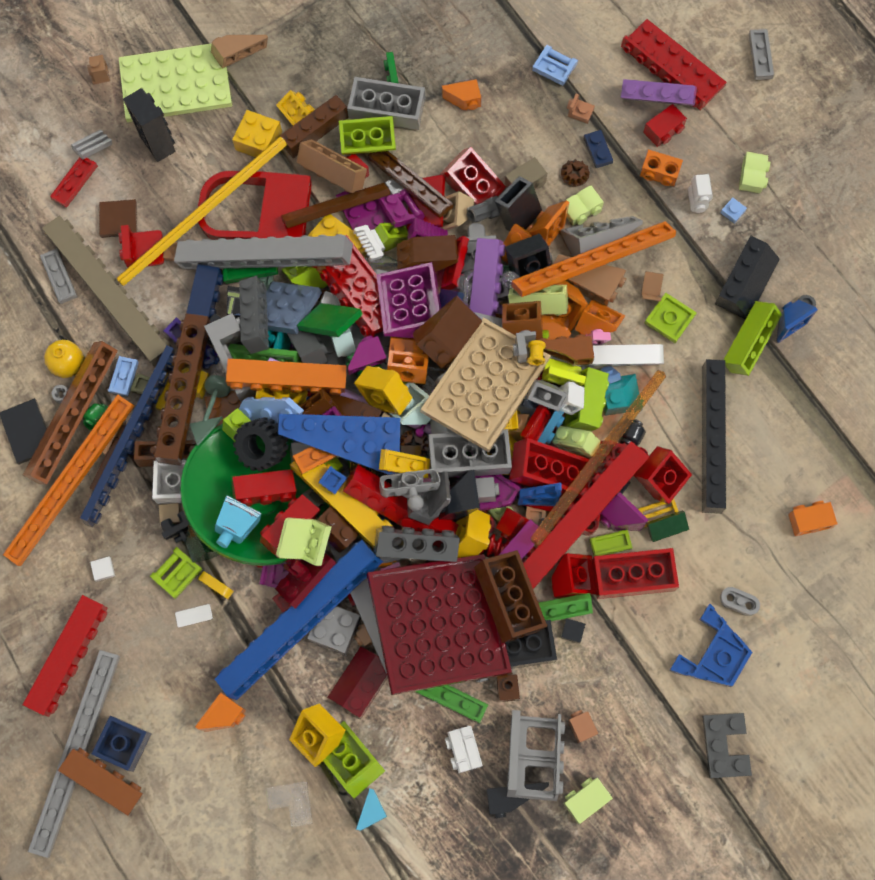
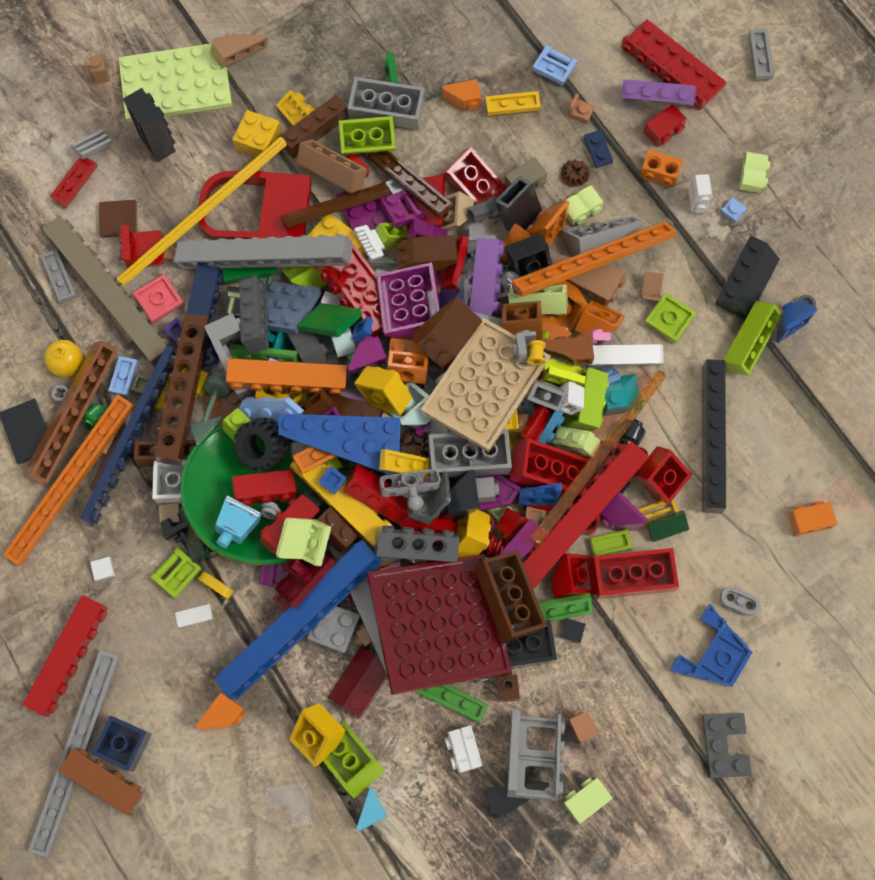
none -> coral plate [133,274,185,324]
none -> light grey plate [261,502,281,519]
none -> blue plate [351,316,373,343]
none -> yellow plate [485,91,541,116]

